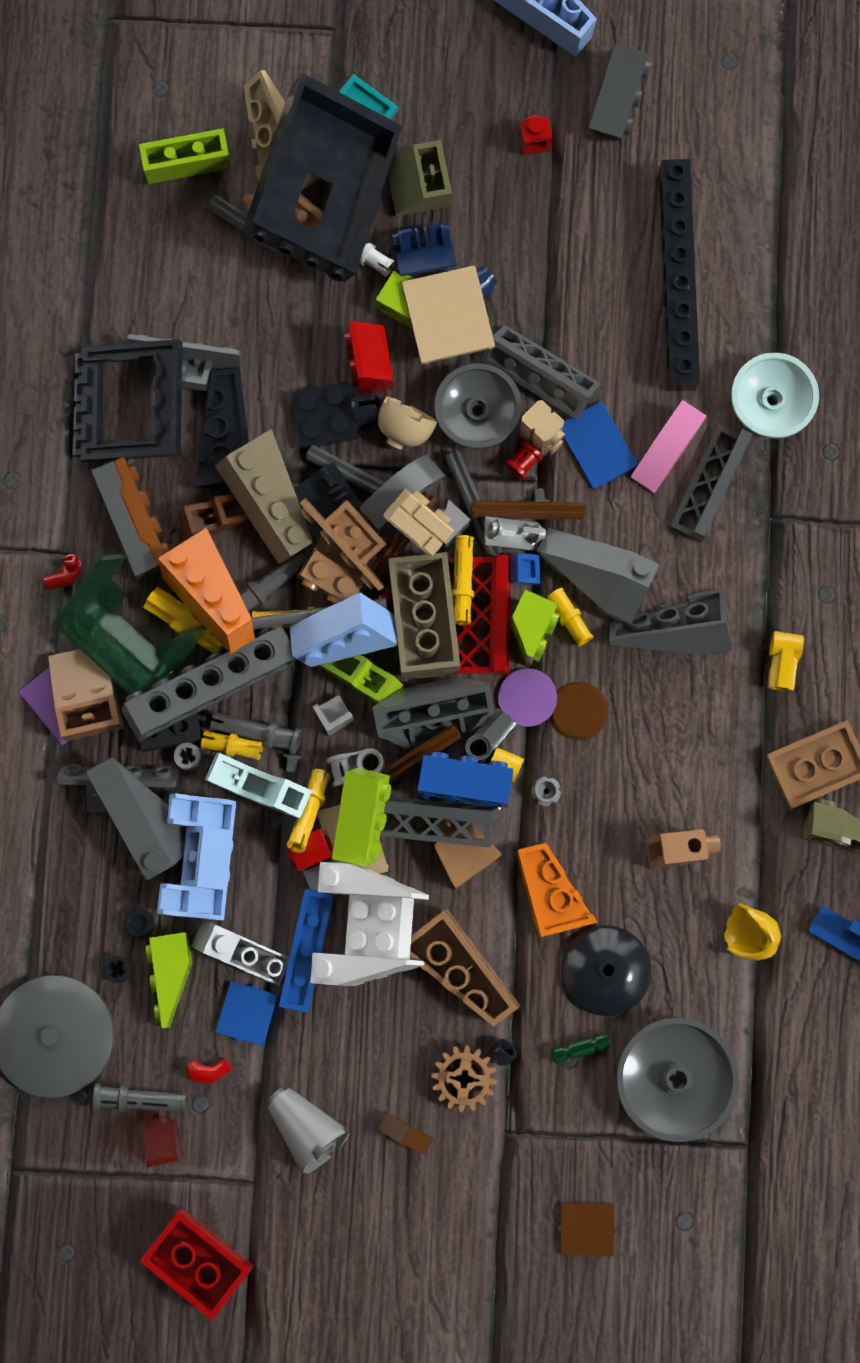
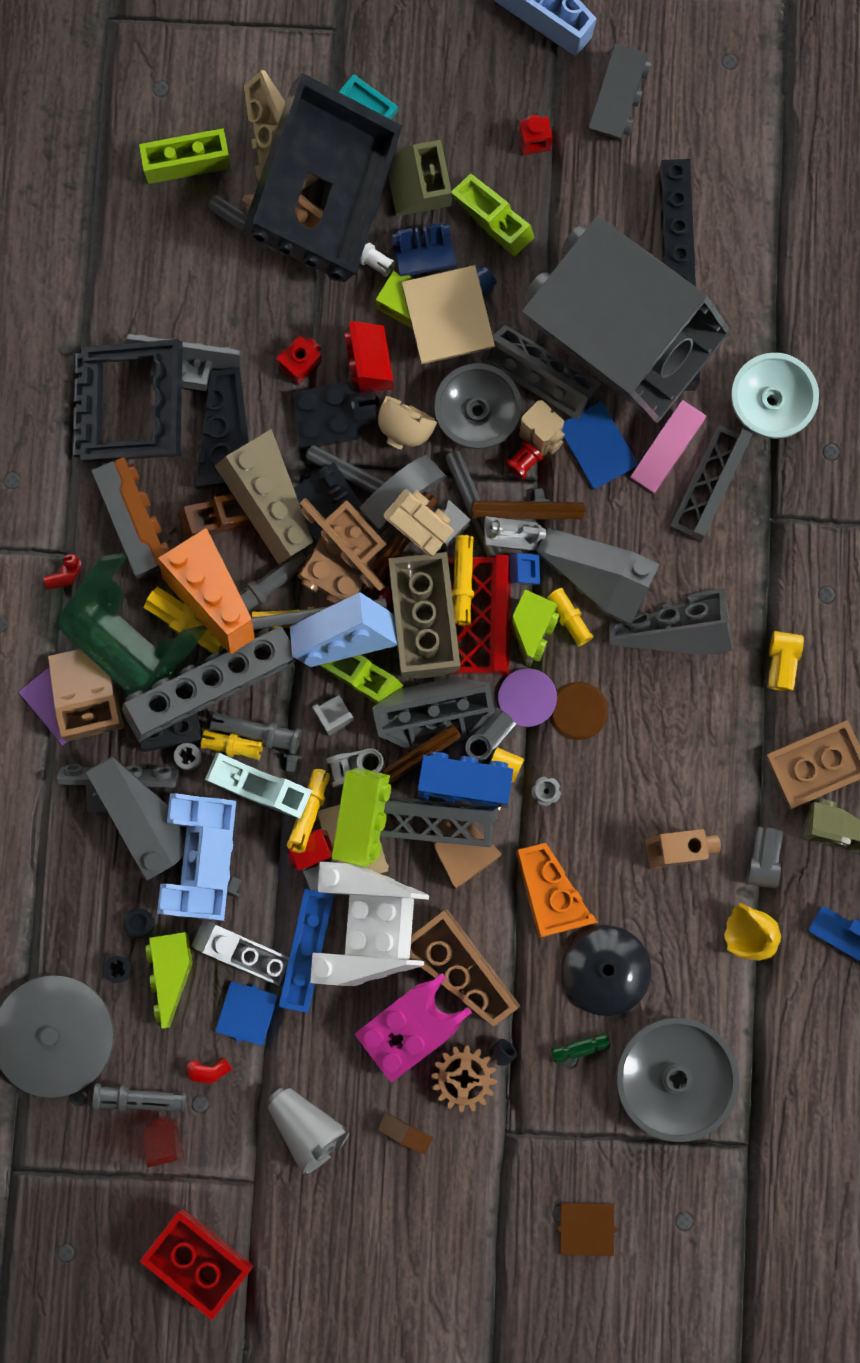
none -> dark grey piece [227,877,241,898]
none -> red brick [276,336,322,385]
none -> dark pink brick [355,973,472,1083]
none -> lime slope [452,174,535,257]
none -> dark grey brick [522,215,731,424]
none -> dark grey piece [746,827,783,889]

